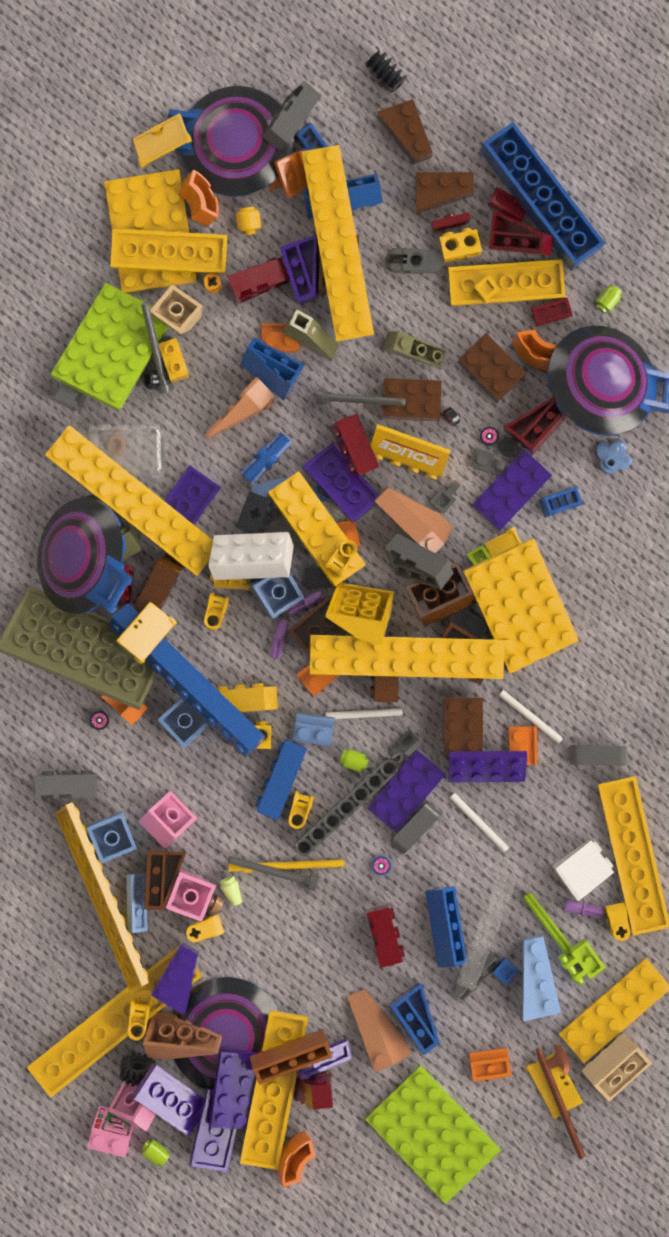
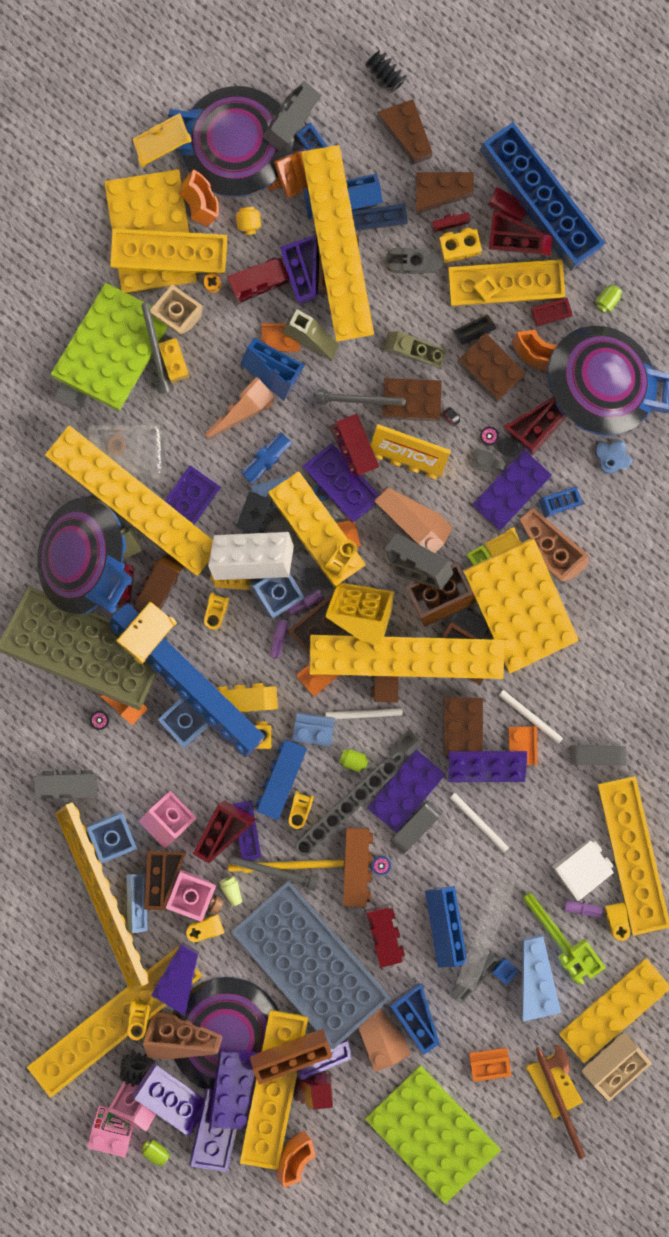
black tile [144,370,159,389] -> none
dark grey plate [430,480,460,514] -> none
none -> dark red wedge [193,800,257,863]
none -> sand blue plate [231,881,391,1050]
none -> dark purple plate [233,800,262,860]
none -> dark orange brick [343,827,373,907]
none -> dark blue plate [352,204,408,231]
none -> black plate [454,314,496,345]
none -> nougat wedge [520,508,589,582]

